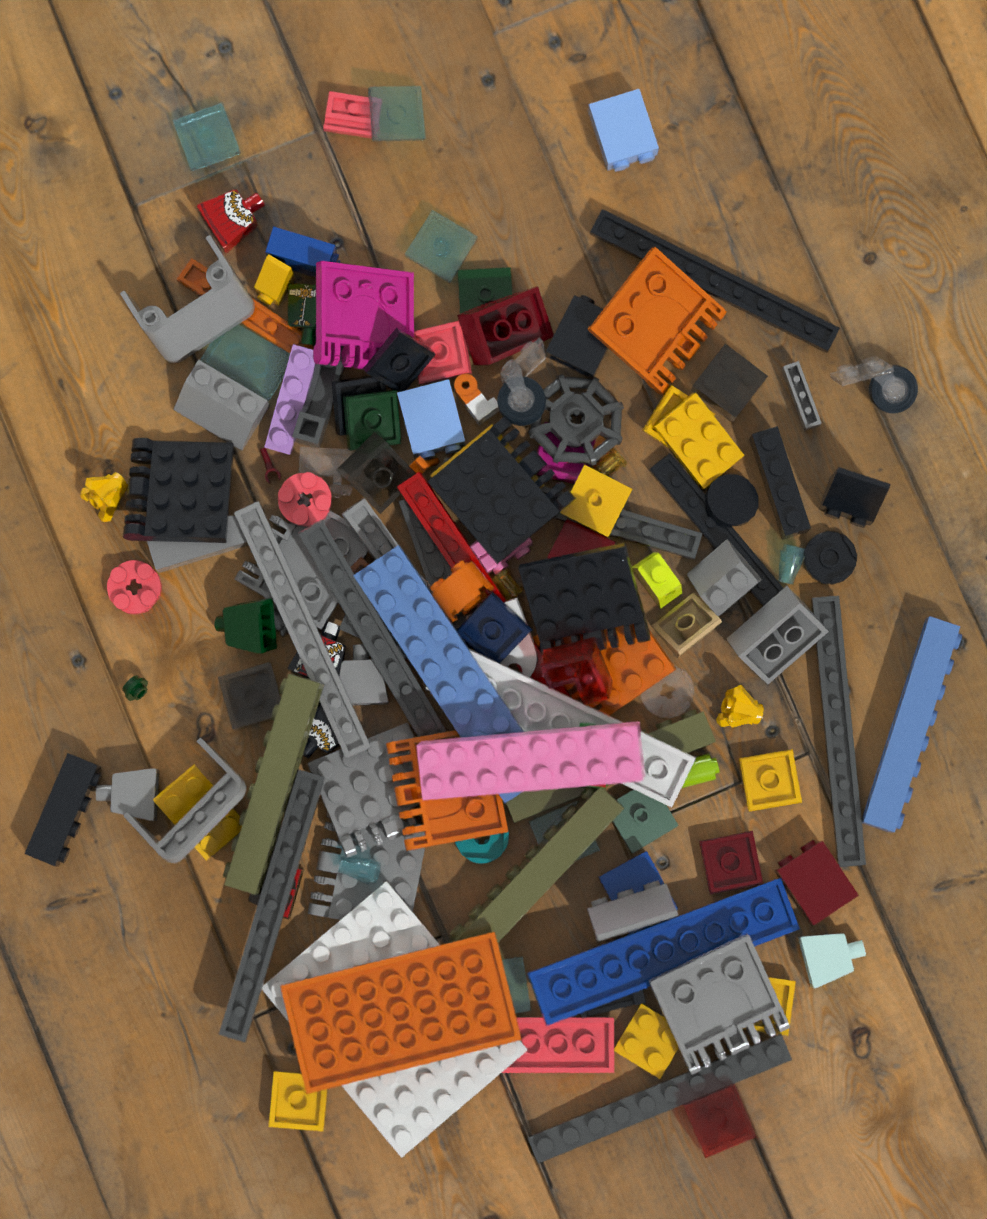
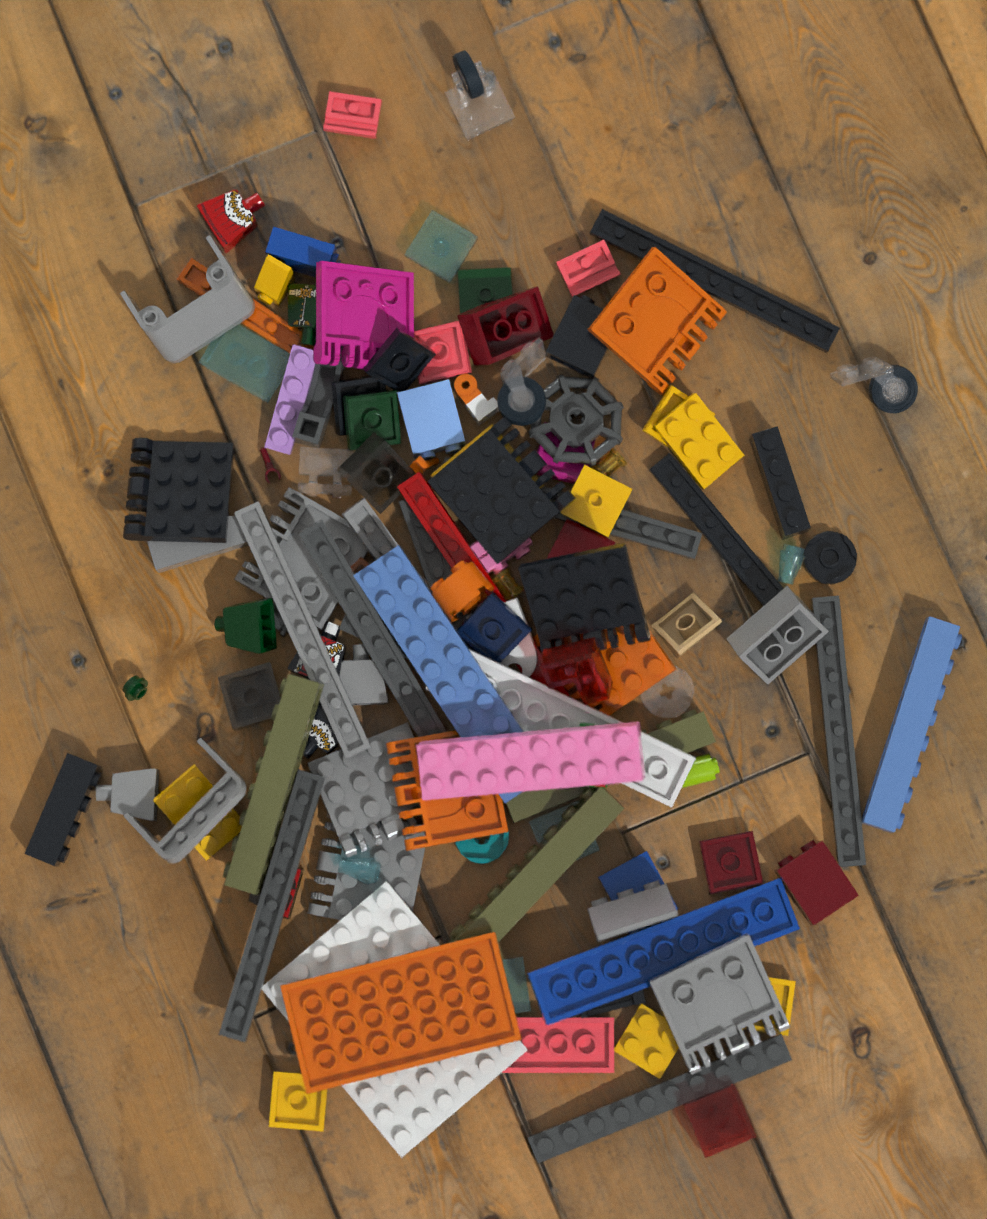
yellow rock [80,472,128,522] -> none
coral plate [107,560,162,615] -> none
clear light blue plate [173,103,241,171] -> none
light grey slope [174,360,270,451] -> none
coral plate [278,472,332,527] -> none
clear light blue tile [368,86,425,141] -> none
light blue brick [588,89,659,171] -> none
sand green plate [613,789,679,854] -> none
neon yellow torso [632,552,682,609] -> none
light grey slope [687,539,762,616] -> none
clear smoke brick [691,344,768,423] -> none
black tile [705,474,759,527] -> none
yellow rock [716,685,764,728] -> none
yellow plate [739,749,802,812] -> none
light grey piece [781,361,822,431] -> none
light aqua torso [798,933,866,988] -> none
black slope [819,467,891,528] -> none
none -> clear plate [445,50,515,140]
none -> coral plate [556,240,621,298]

